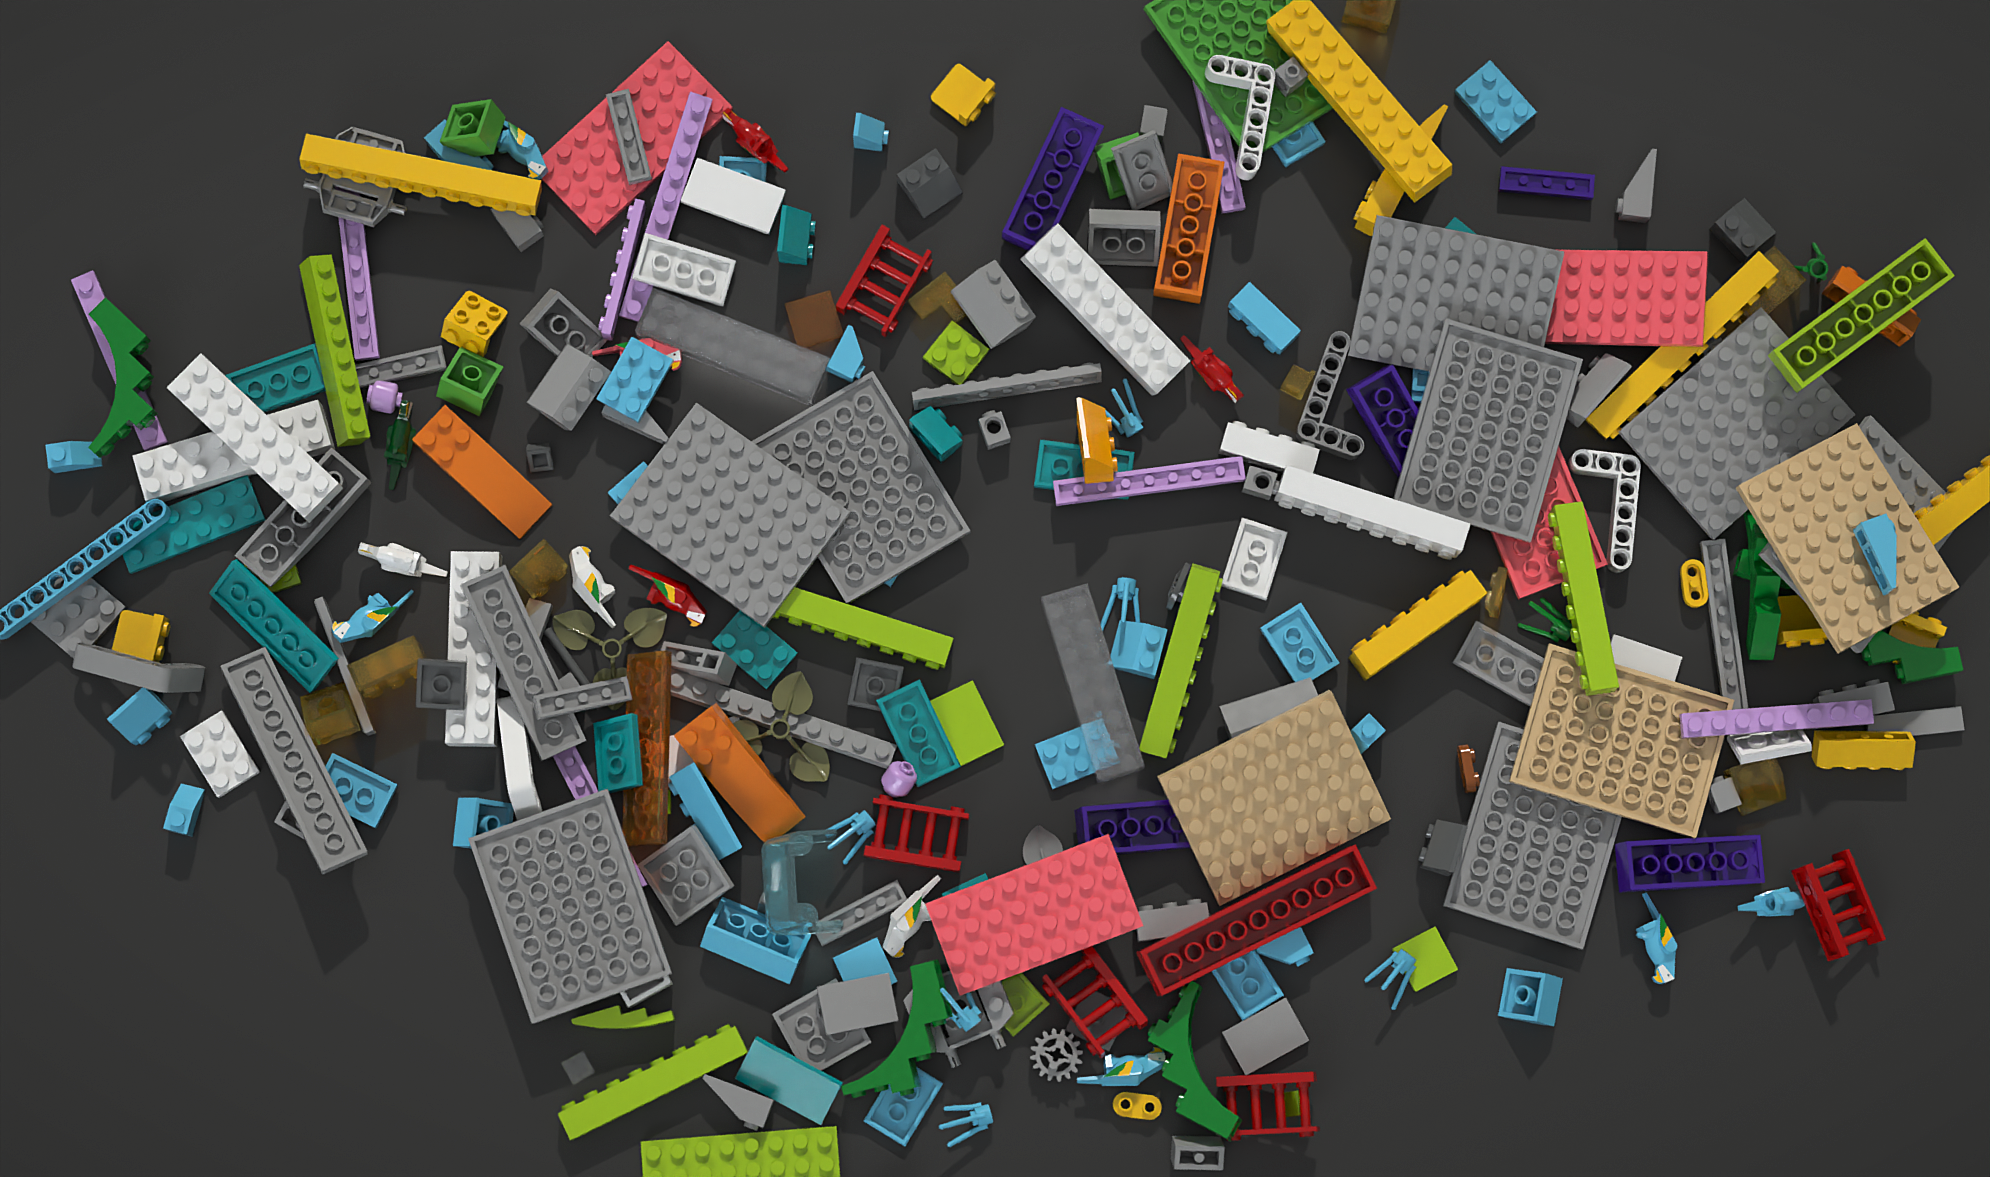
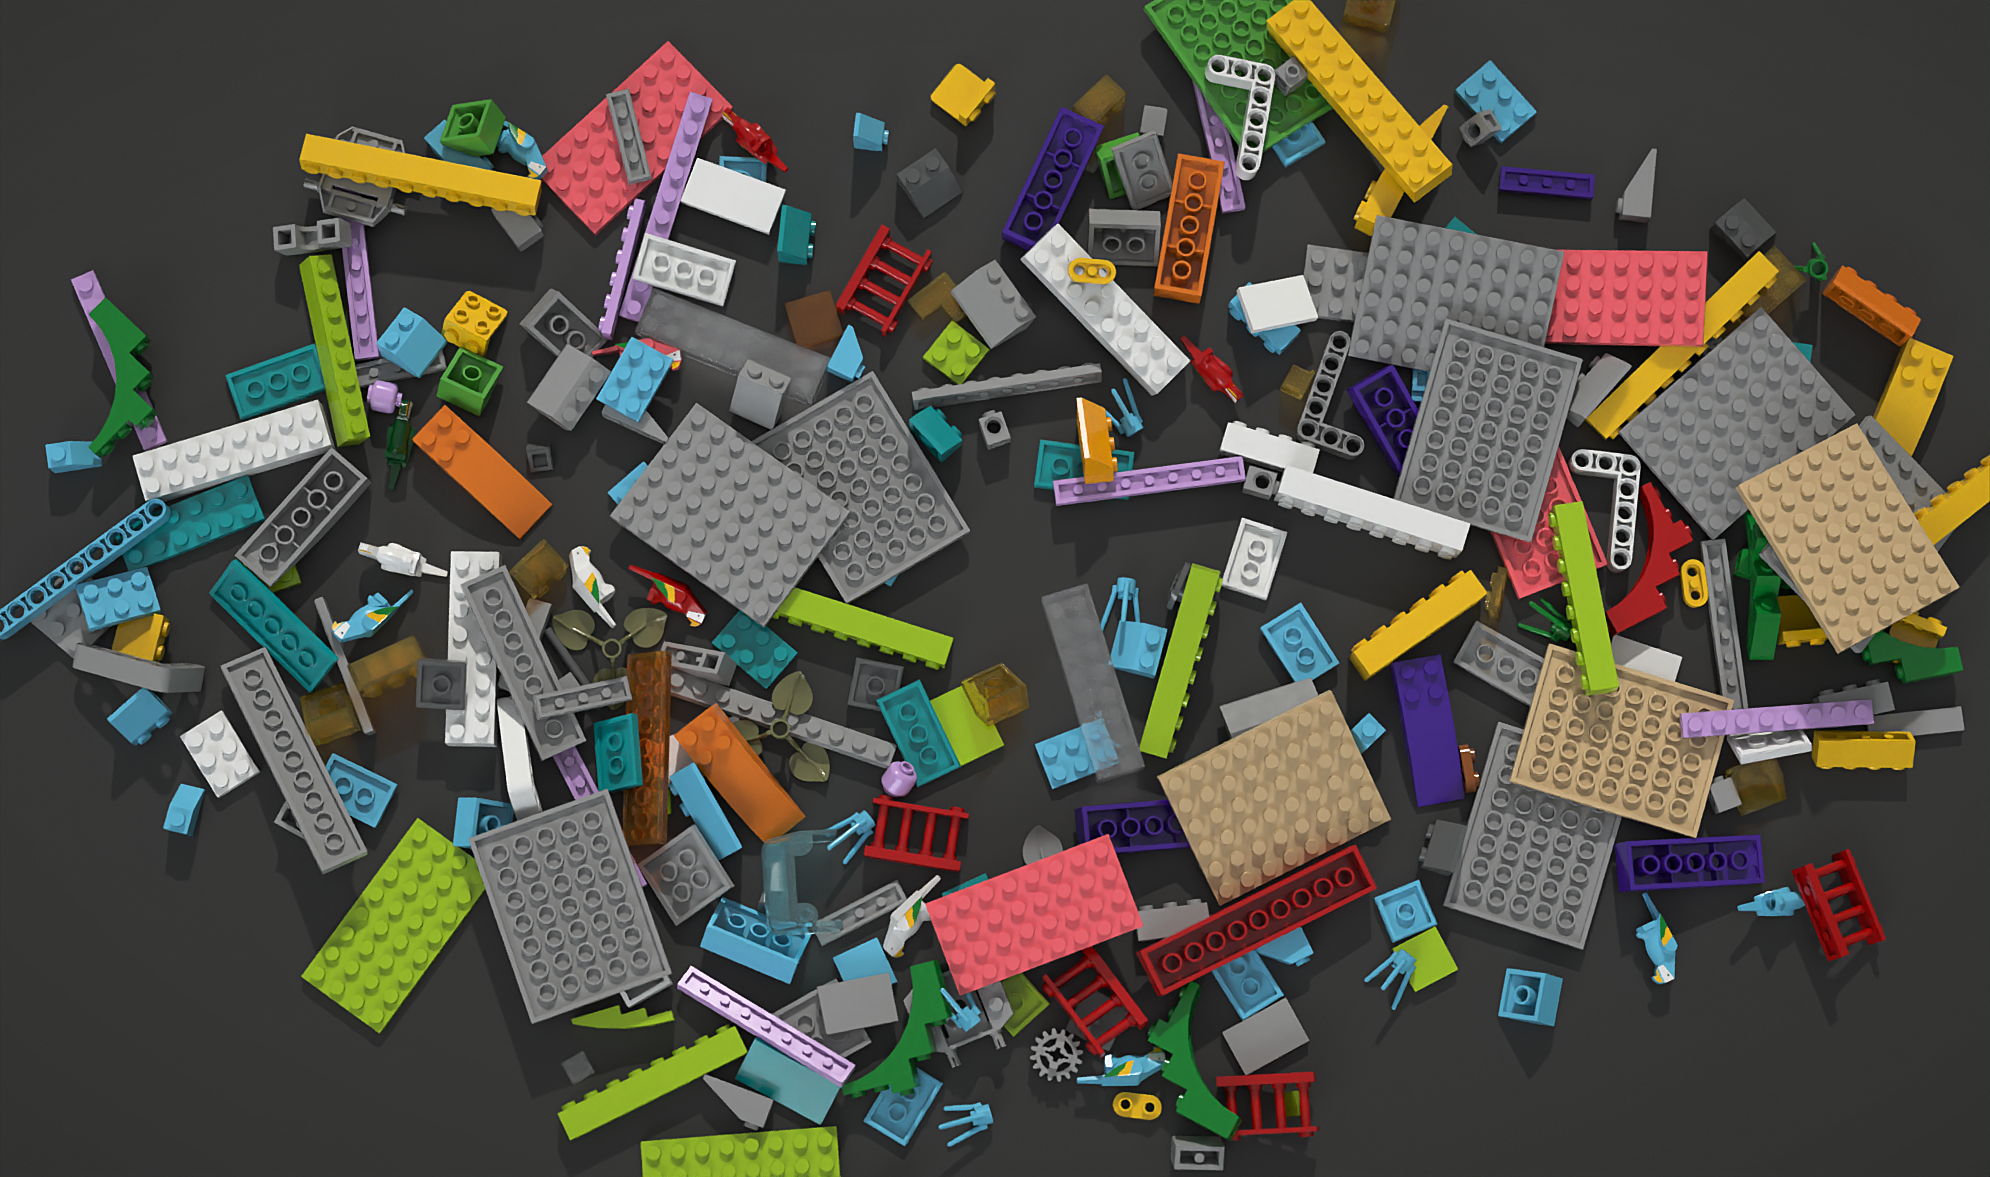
white brick [167,353,343,523] -> none
lime brick [1768,238,1955,393] -> none
medium azure slope [1853,514,1897,596] -> none
none -> medium azure plate [76,567,161,632]
none -> light grey arch [273,218,352,256]
none -> lime plate [301,818,486,1034]
none -> medium azure slope [376,307,447,379]
none -> lavender plate [677,966,855,1088]
none -> light grey brick [729,359,792,430]
none -> clear yellow slope [960,663,1029,726]
none -> yellow plate [1067,258,1116,285]
none -> clear yellow brick [1072,74,1126,126]
none -> white tile [1236,275,1318,334]
none -> light grey plate [1303,245,1368,323]
none -> medium azure tile [1374,880,1438,943]
none -> dark purple slope [1390,654,1465,807]
none -> light grey brick [1458,109,1502,147]
none -> red arch [1605,482,1693,637]
none -> yellow slope [1873,338,1954,457]

